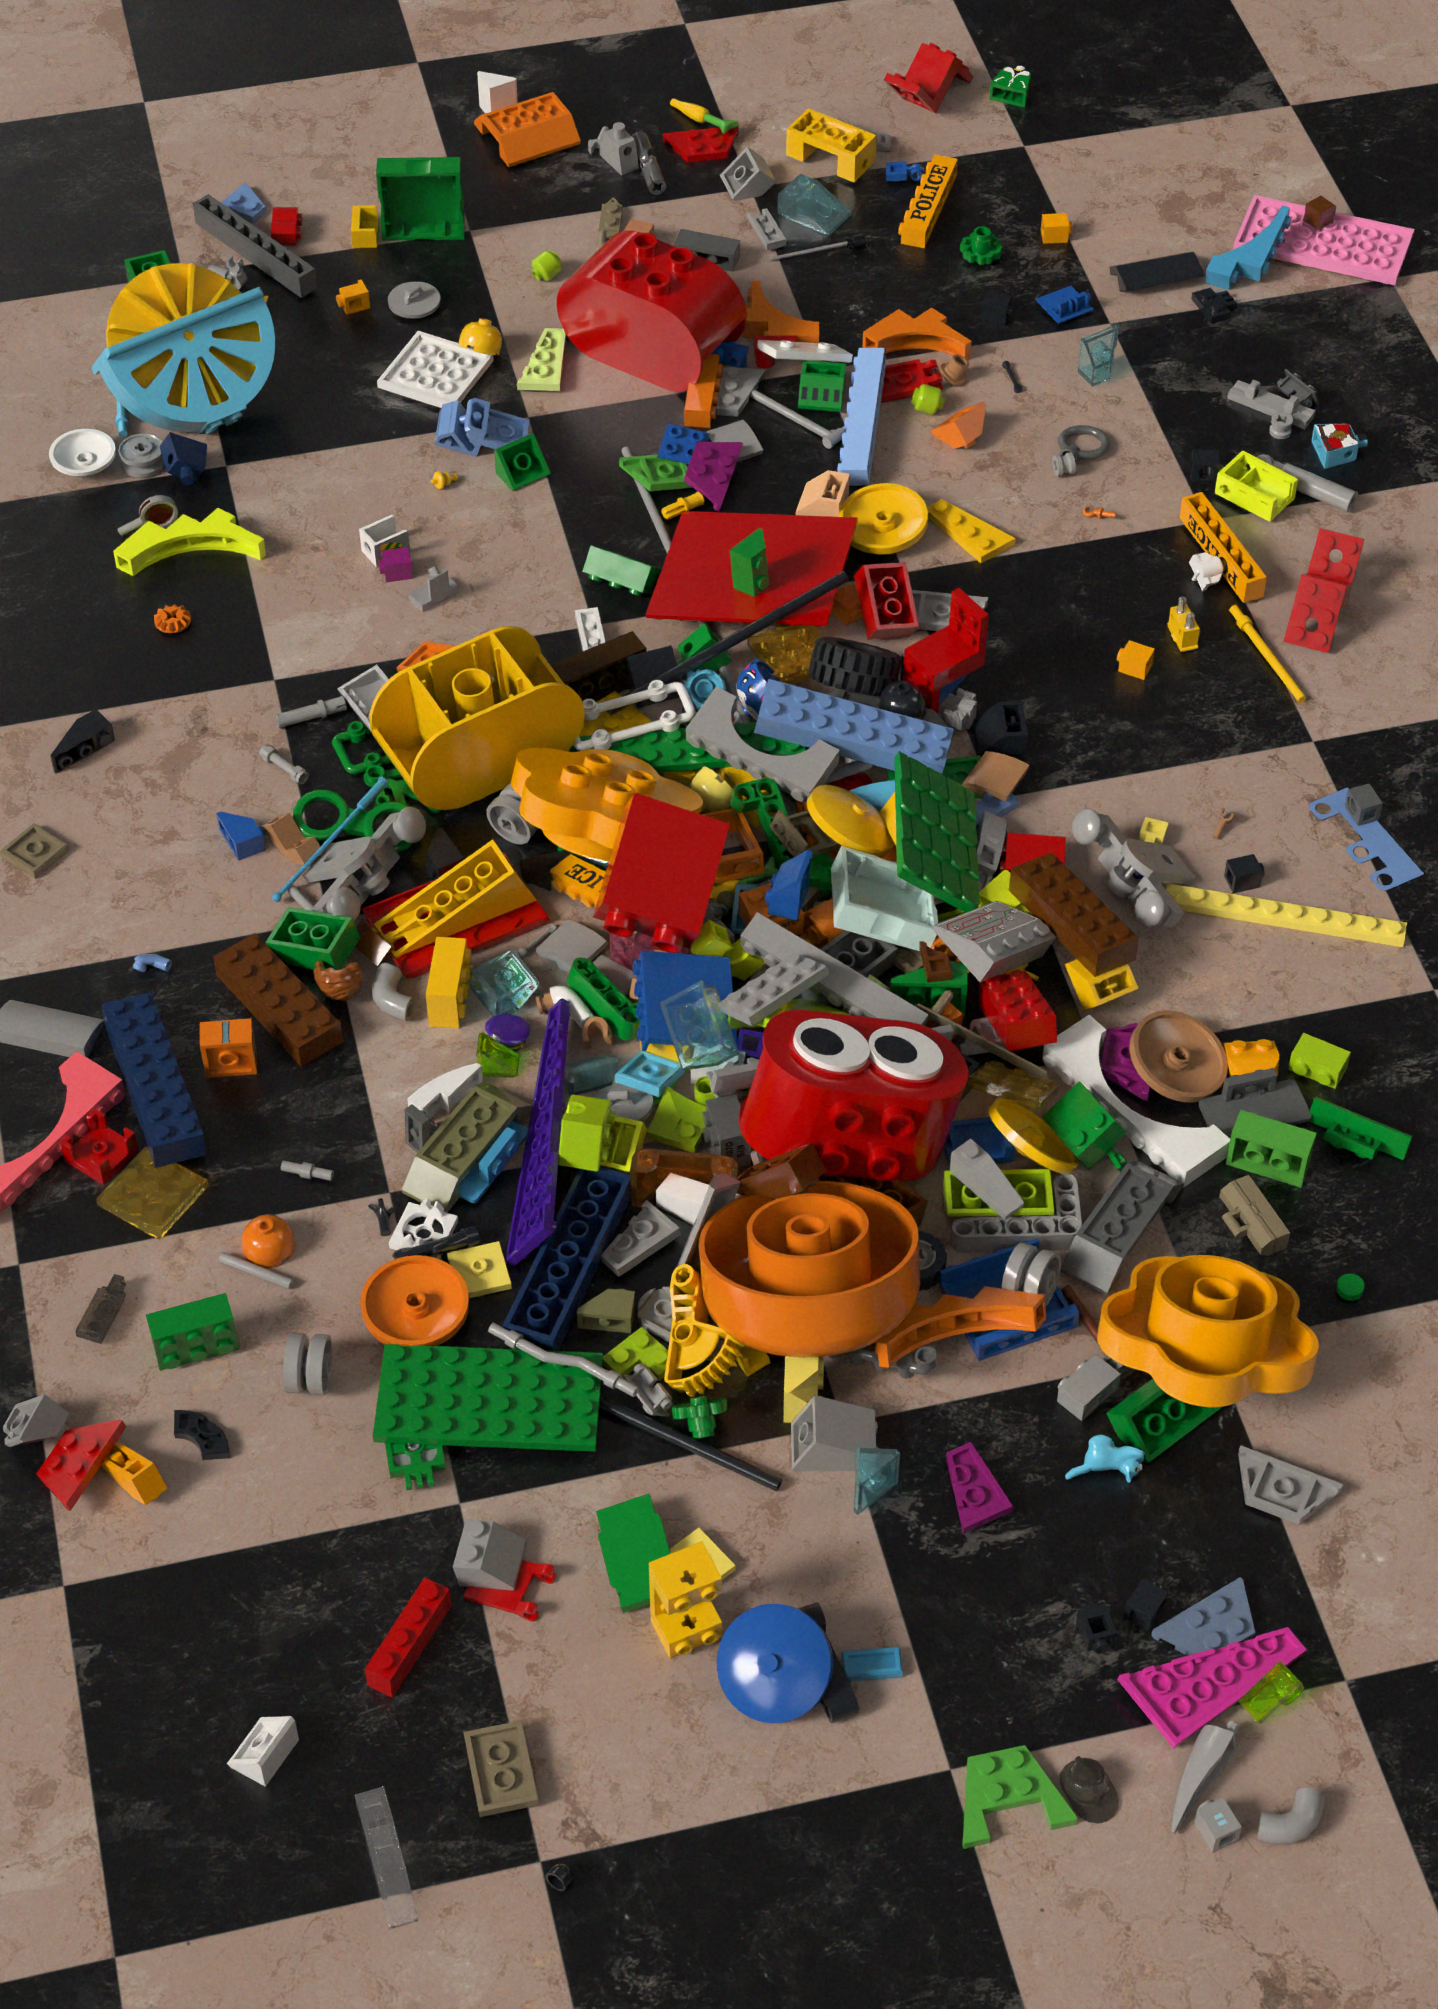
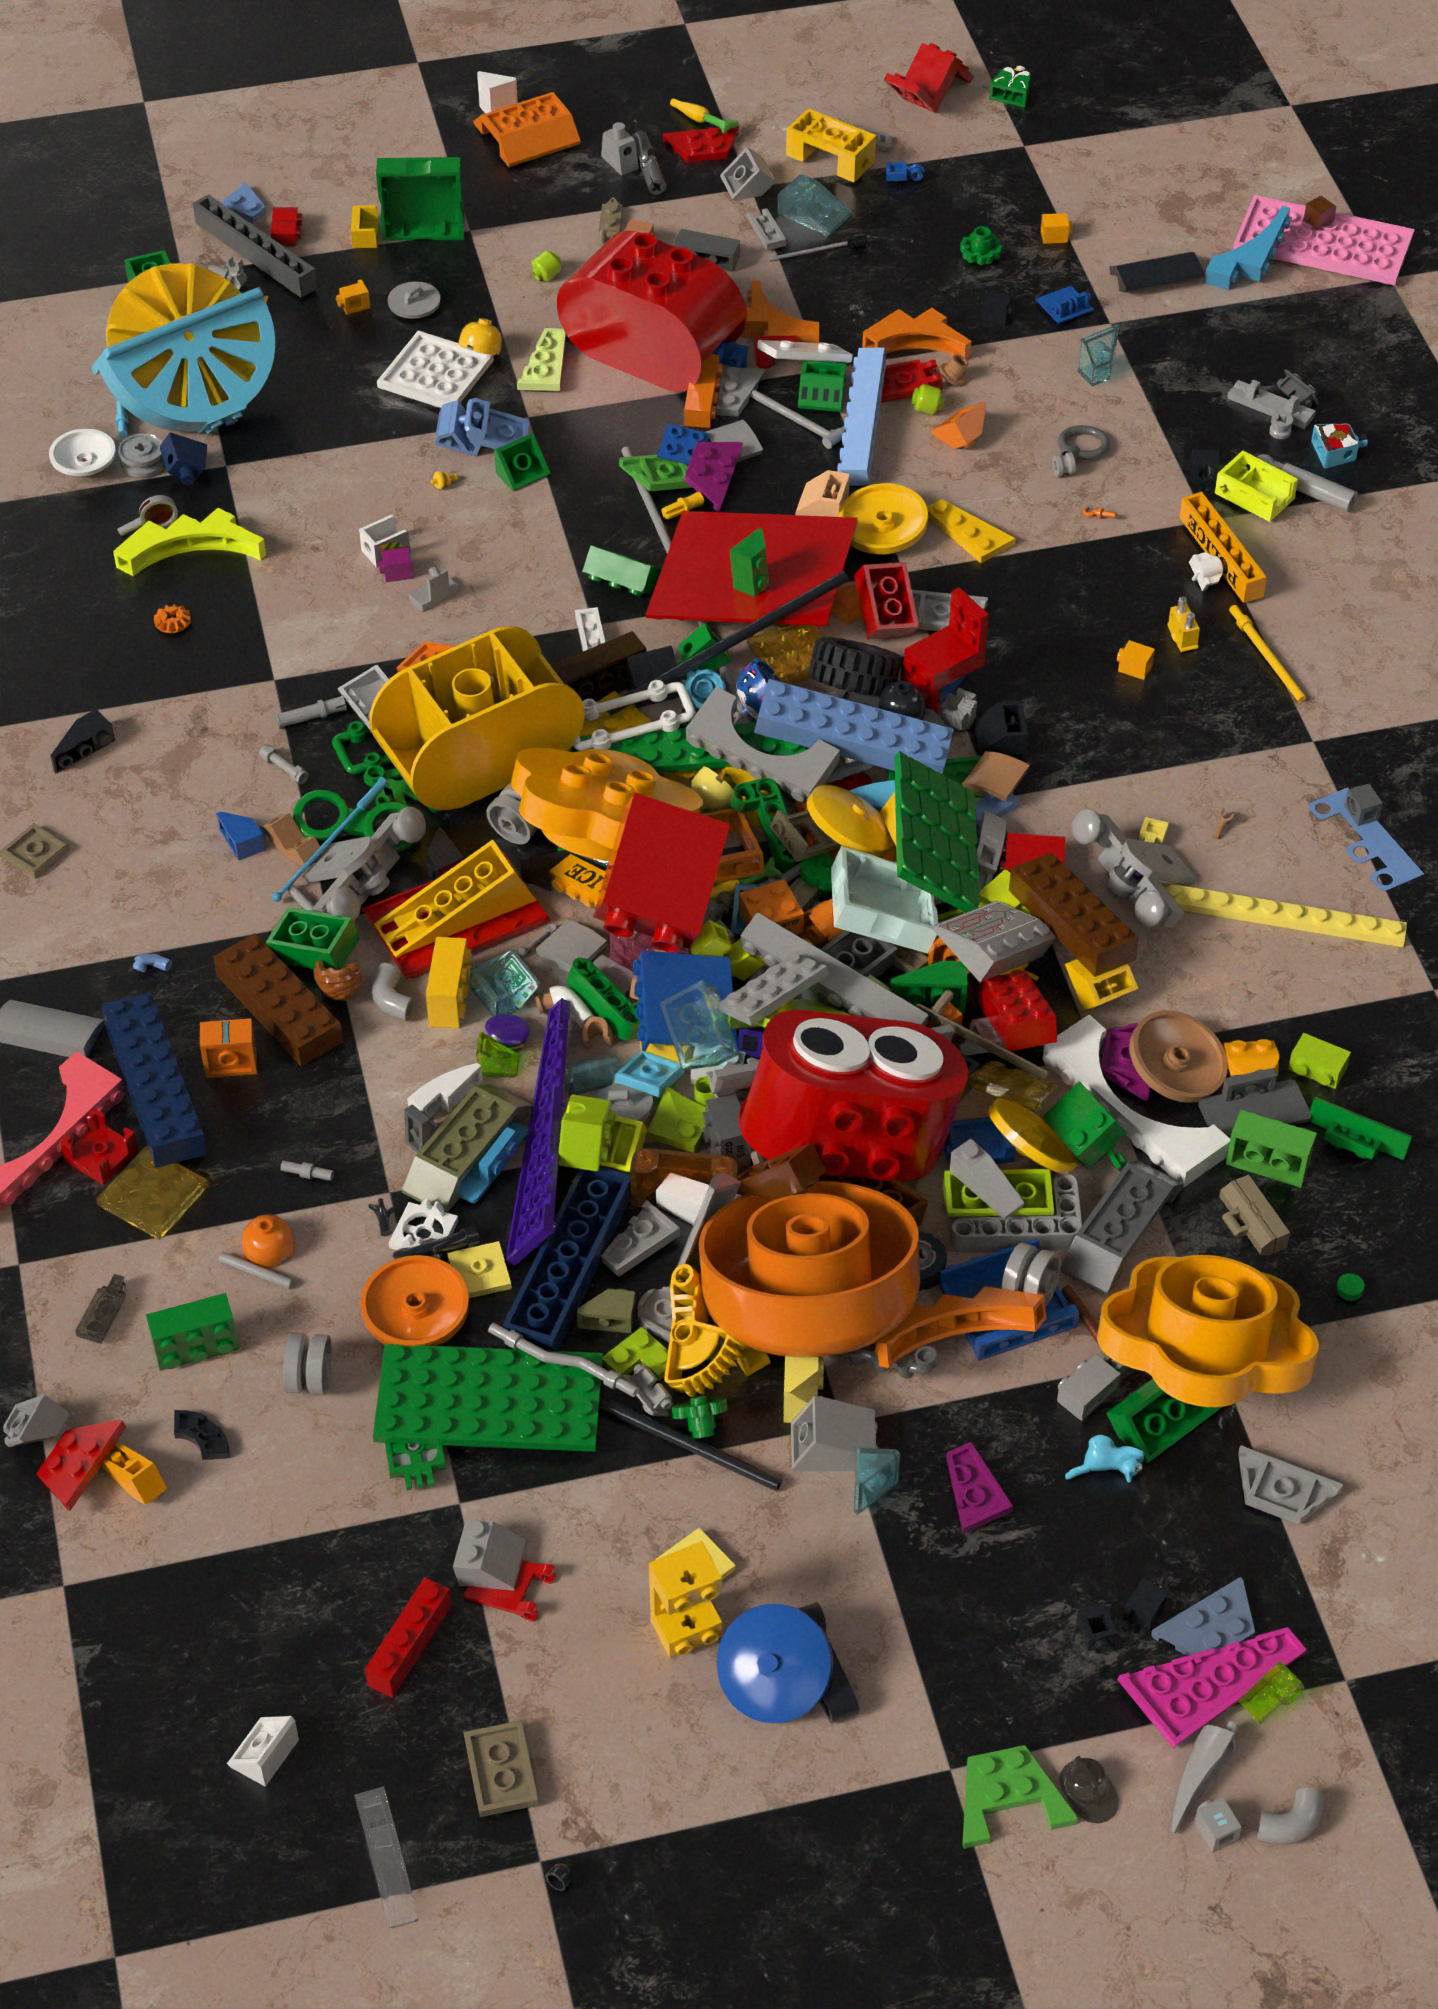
reddish brown slope [355,919,395,966] -> none
light grey bar [588,126,609,156] -> none
green piece [596,1493,670,1613] -> none
blue slope [765,850,812,920] -> none
dark azure tile [841,1647,903,1682] -> none
light orange brick [898,154,958,248] -> none
reddish brown tile [919,941,953,983] -> none
black hinge [1002,361,1022,393] -> none
black hinge [1191,287,1238,324] -> none
black brick [1224,854,1265,894] -> none
red bracket [1283,528,1365,653] -> none

